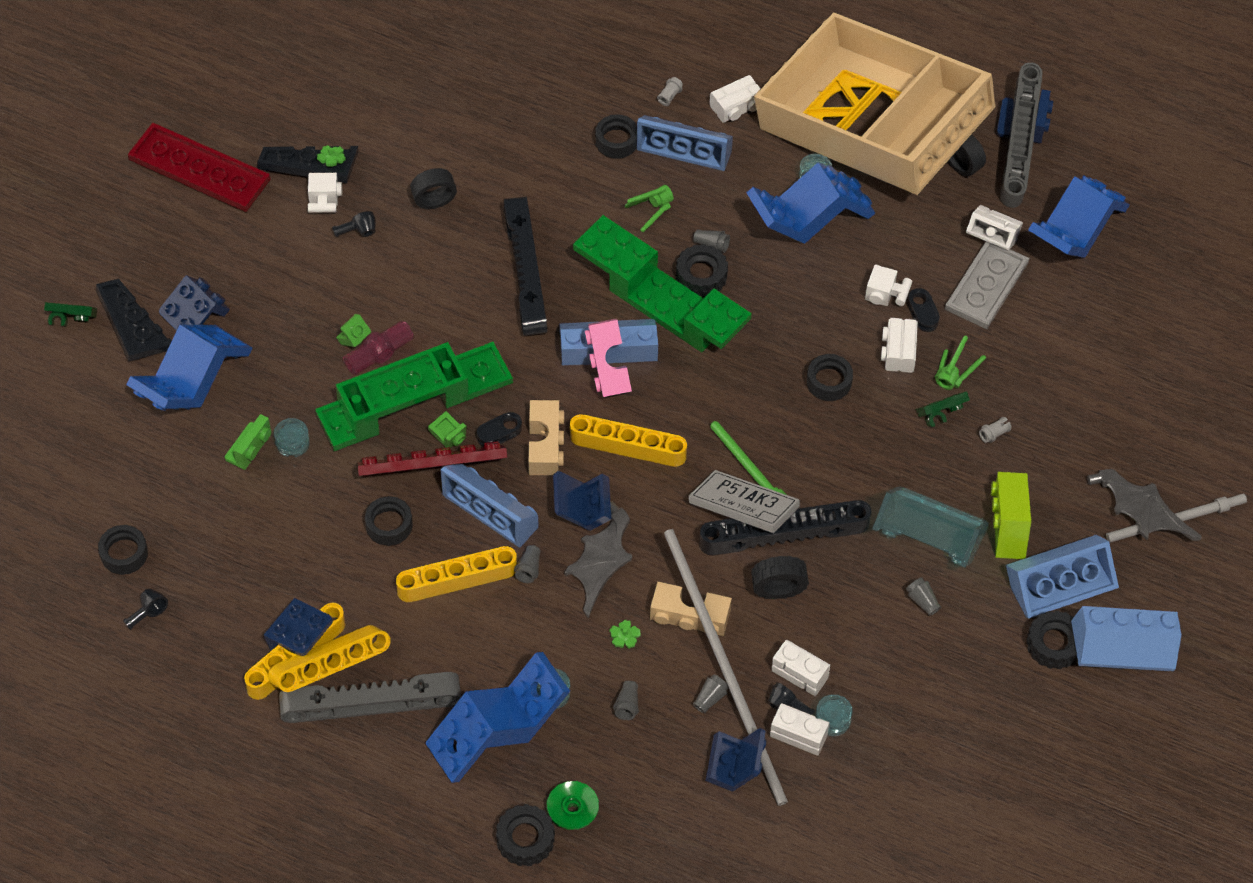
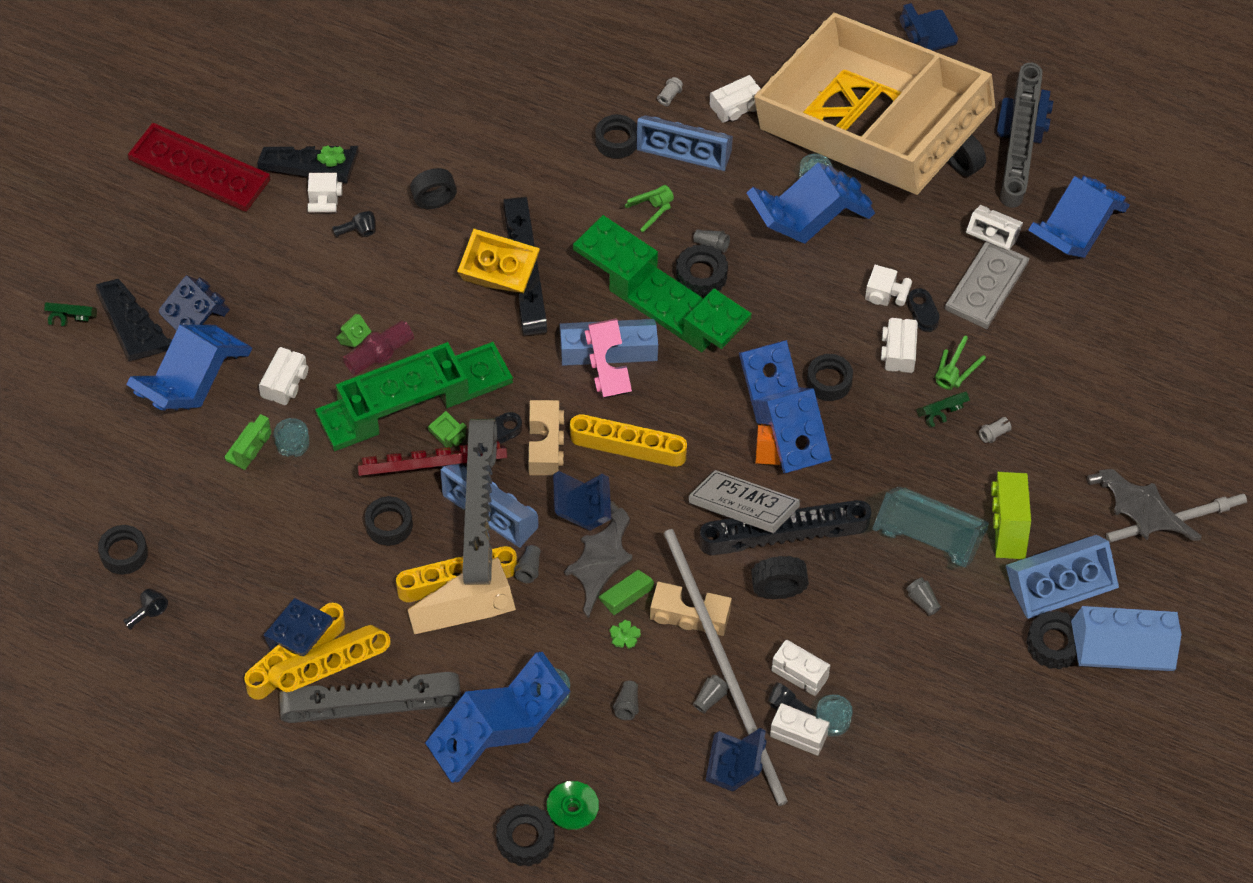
bright green piece [710,421,787,495] -> none
none -> white brick [259,347,309,405]
none -> tan wedge [407,557,516,634]
none -> yellow slope [457,229,540,293]
none -> dark grey gear [463,419,497,585]
none -> bright green slope [598,570,654,615]
none -> blue bracket [739,340,832,473]
none -> orange brick [756,424,780,465]
none -> dark blue bracket [900,3,958,51]

